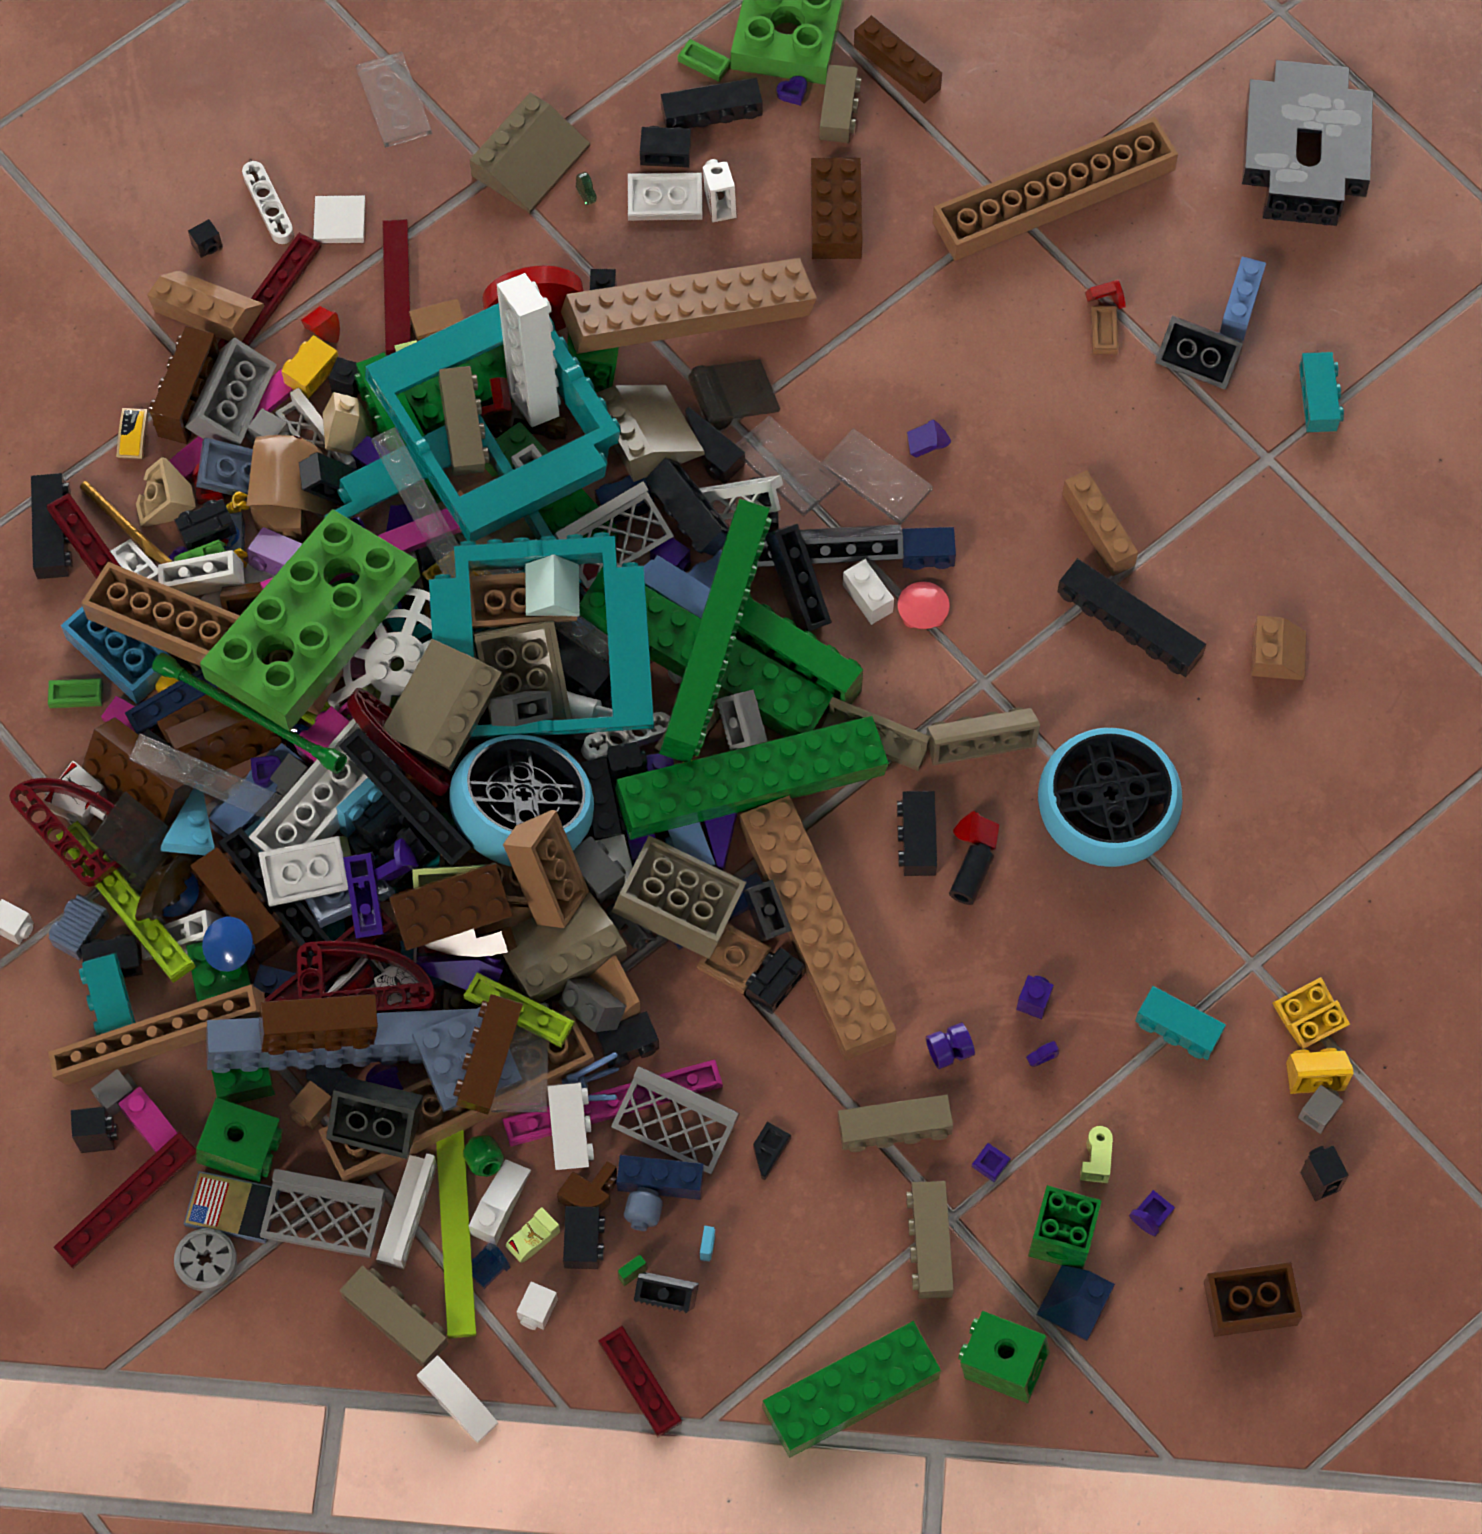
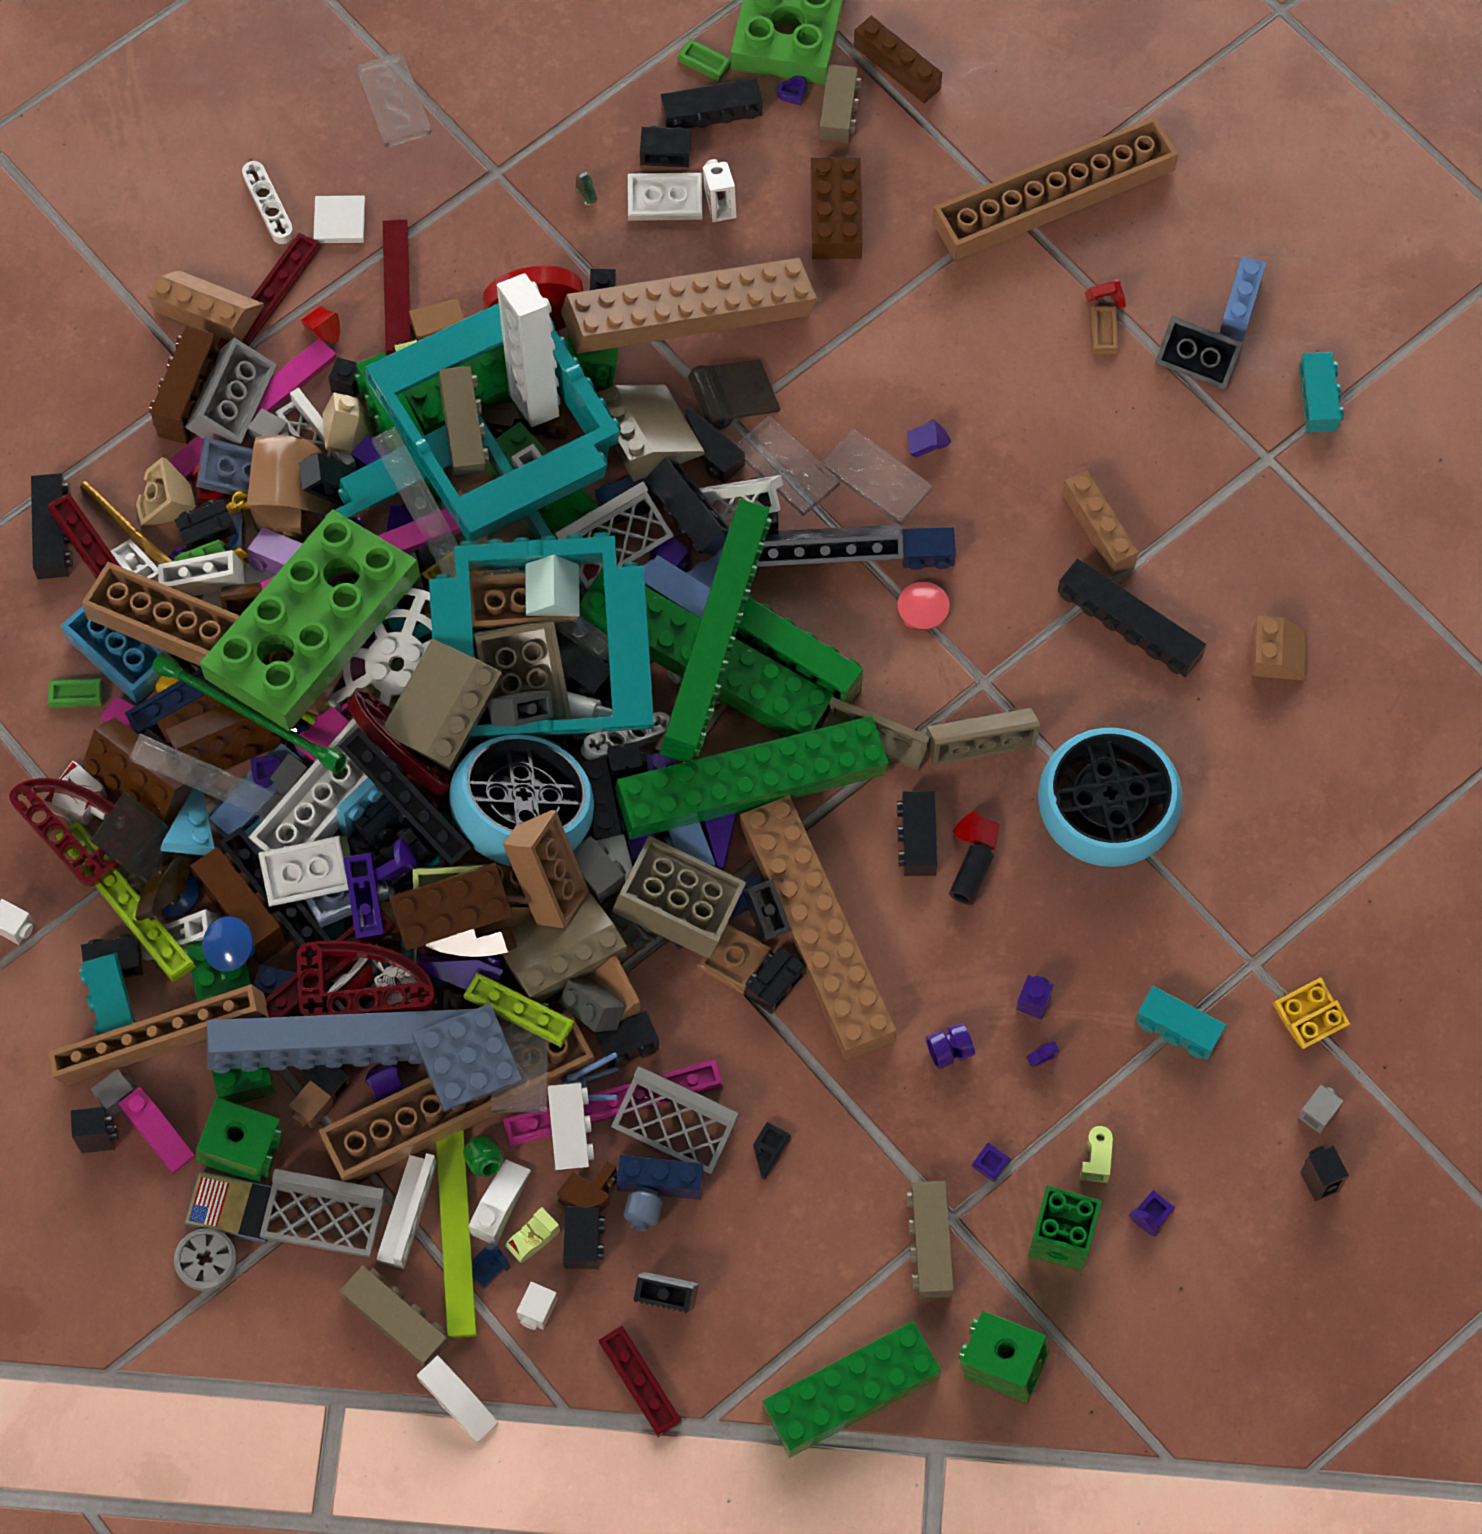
sand blue brick [49,894,109,960] -> none
dark red tile [53,1131,196,1269] -> none
slope [116,408,149,460] -> none
black plate [188,219,222,258] -> none
reddish brown brick [259,994,378,1055] -> none
yellow brick [282,335,338,399] -> none
pearl dark grey slope [326,1076,423,1159] -> none
reddish brown brick [453,994,523,1115] -> none
dark tan slope [470,92,590,213] -> none
red tile [481,377,512,415] -> none
green tile [618,1255,647,1286] -> none
medium azure tile [700,1226,715,1262] -> none
light grey brick [717,690,767,751] -> none
black brick [765,524,832,632] -> none
dark tan brick [837,1094,953,1152] -> none
white brick [843,559,894,625] -> none
dark blue slope [1036,1265,1115,1341] -> none
reddish brown brick [1204,1262,1302,1337] -> none
panel [1242,60,1373,226] -> none
yellow slope [1286,1048,1354,1094] -> none

